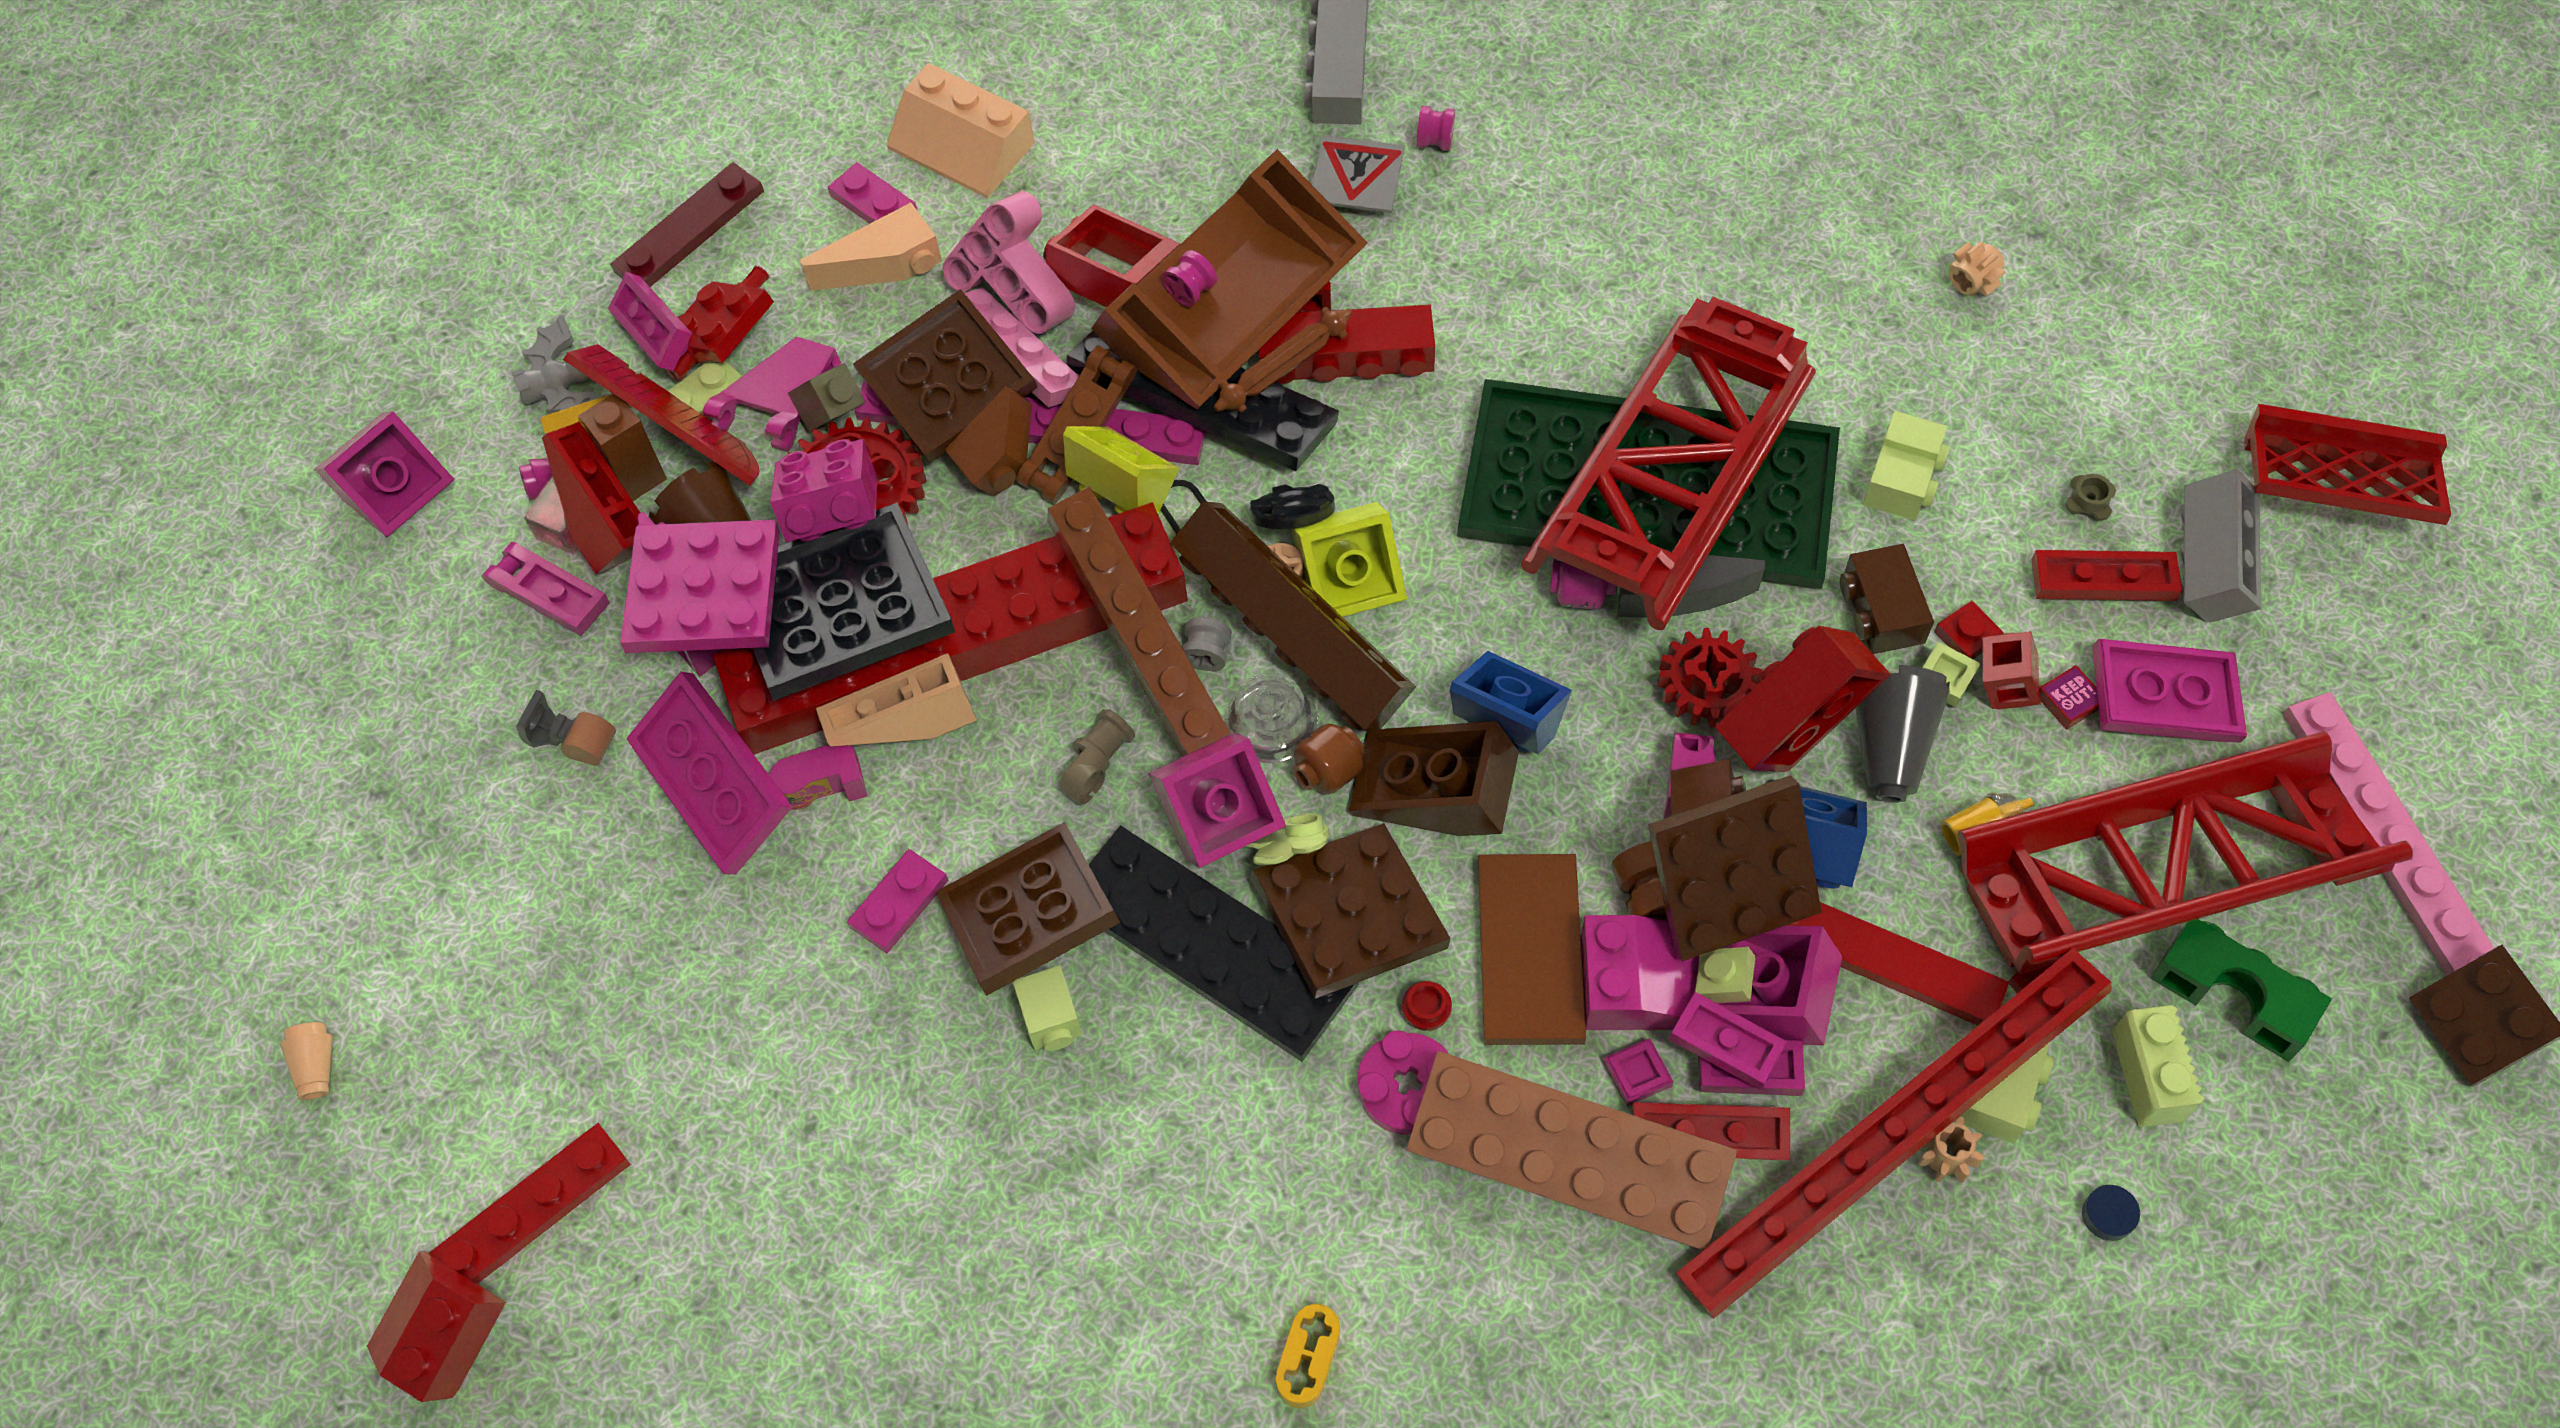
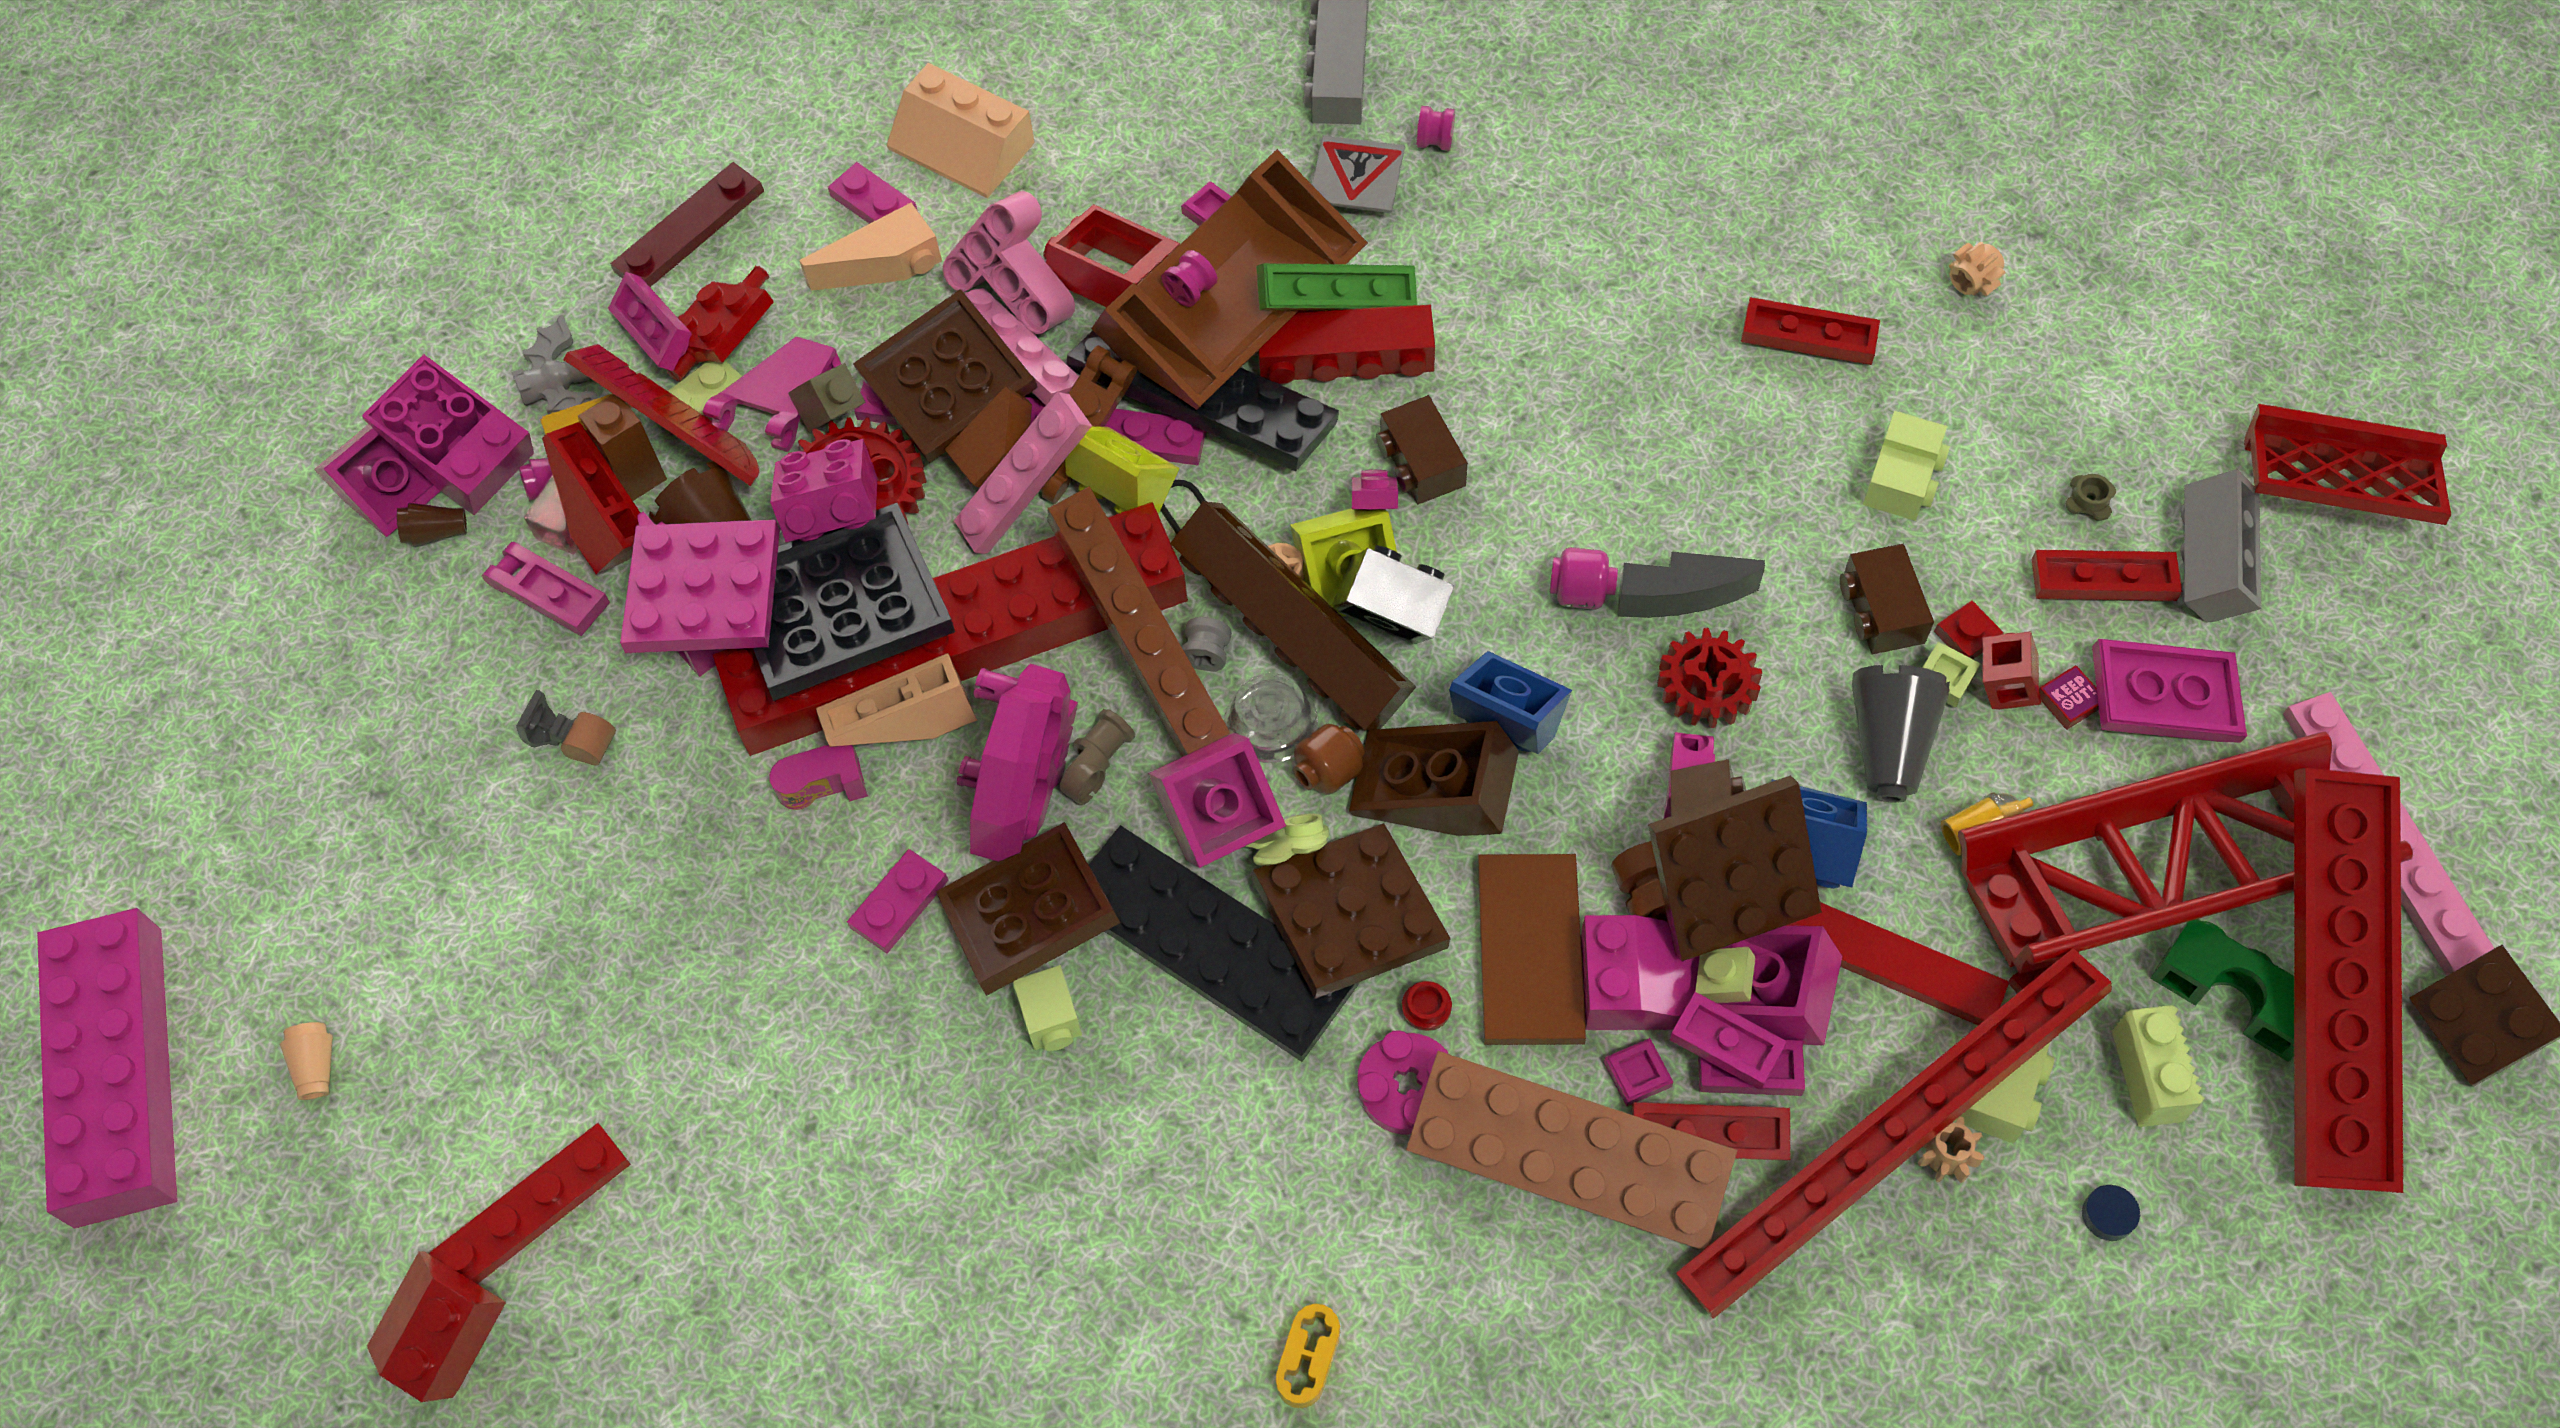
dark pink plate [626,671,793,875] -> none
dark orange wheel [1214,307,1352,414] -> none
black wheel [1250,484,1335,529] -> none
dark green plate [1457,379,1840,589] -> none
red piece [1521,297,1816,630] -> none
red brick [1715,625,1891,772] -> none
none -> dark pink brick [37,908,177,1229]
none -> dark pink slope [362,354,534,515]
none -> reddish brown cone [397,503,467,547]
none -> bright pink plate [954,392,1092,554]
none -> dark pink brick [957,663,1078,862]
none -> dark pink tile [1181,181,1232,226]
none -> bright green tile [1256,263,1417,311]
none -> brick [1331,545,1455,644]
none -> dark pink plate [1352,469,1398,509]
none -> reddish brown brick [1376,395,1468,505]
none -> red plate [1741,297,1881,365]
none -> red plate [2294,768,2404,1193]

